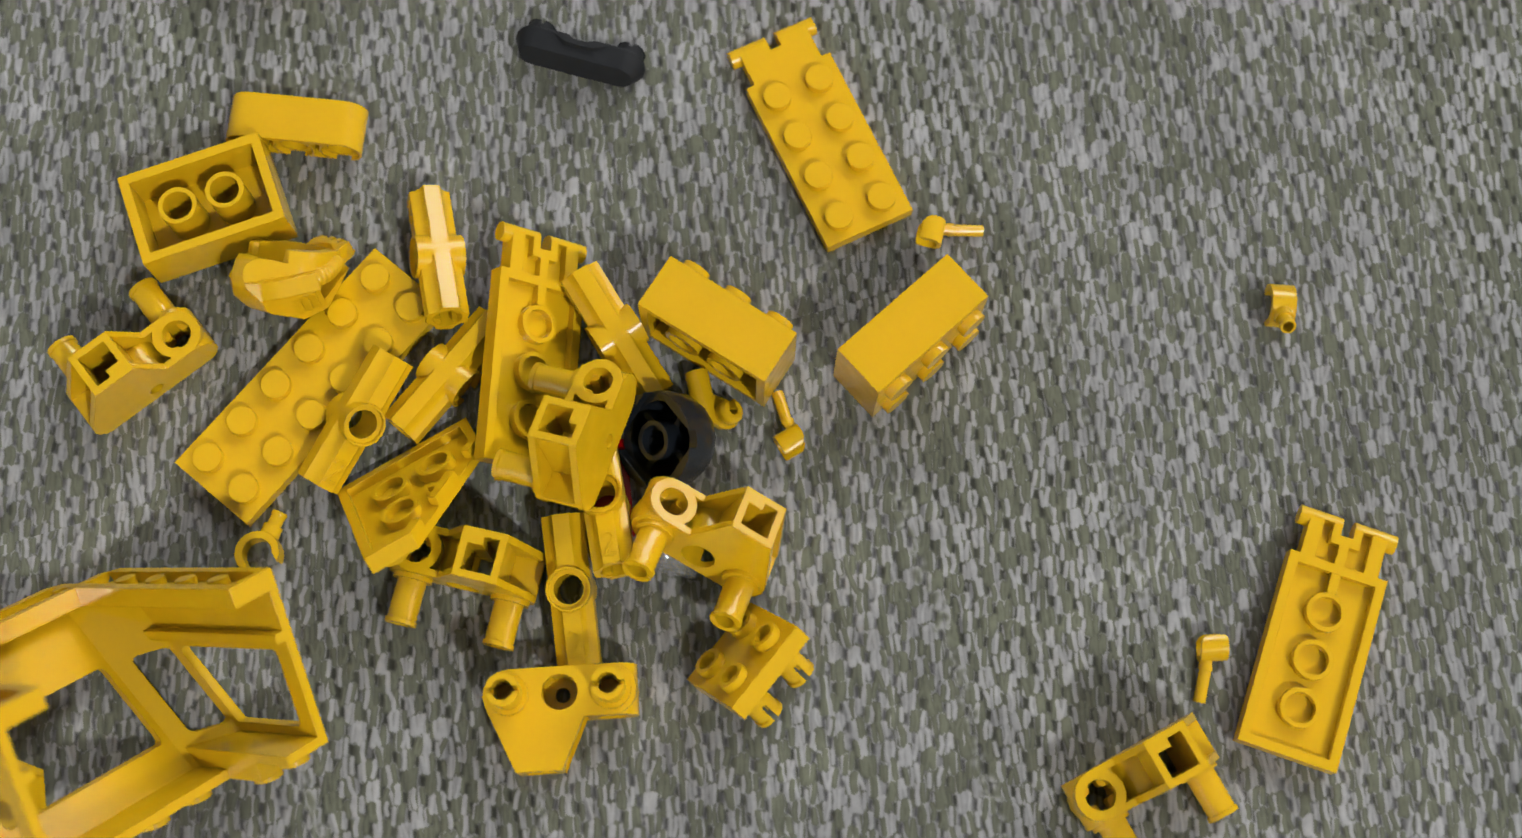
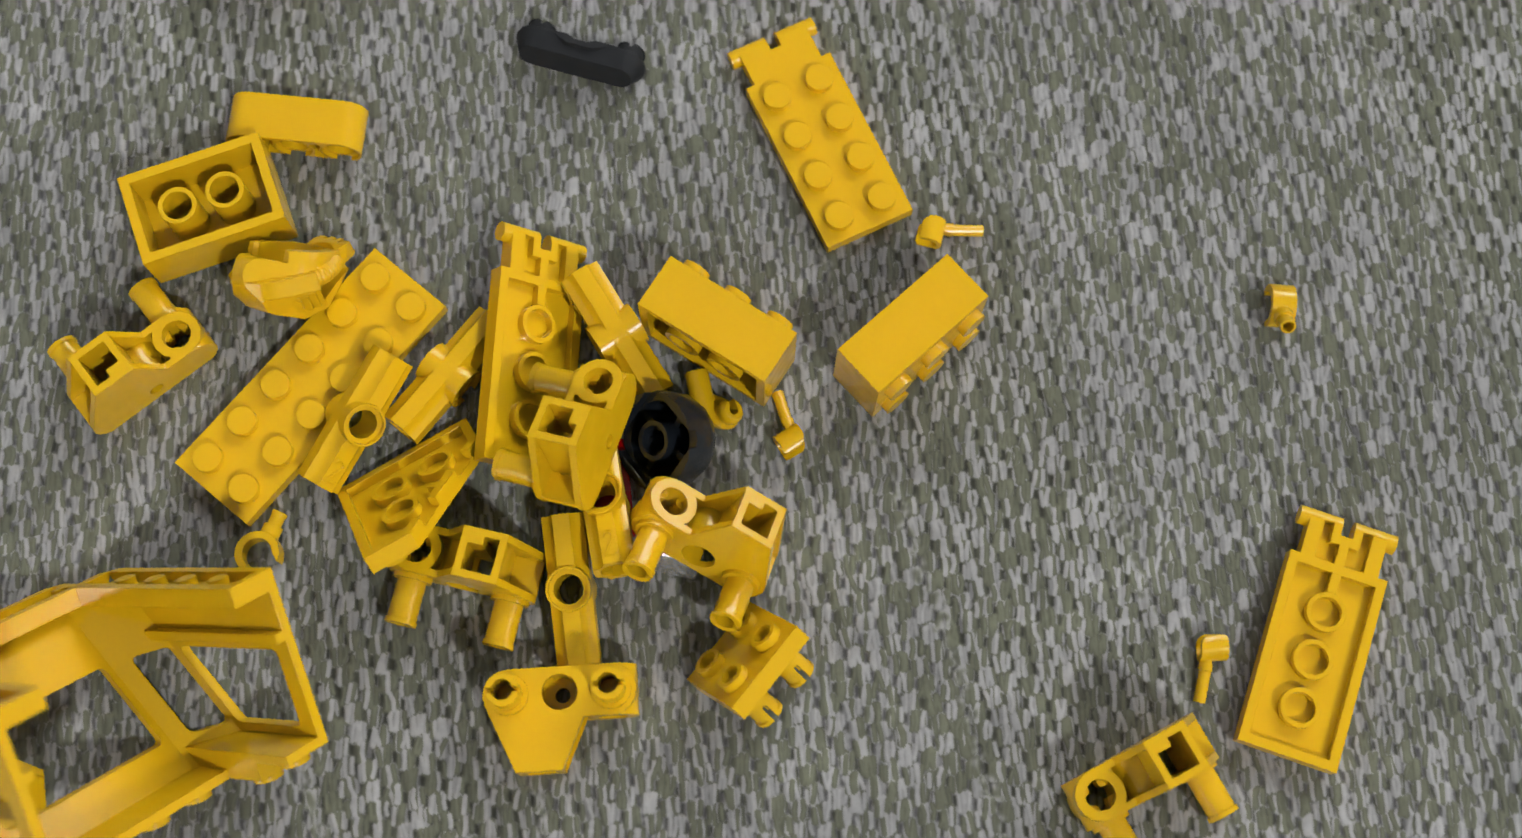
yellow piece [407,185,470,329] -> none

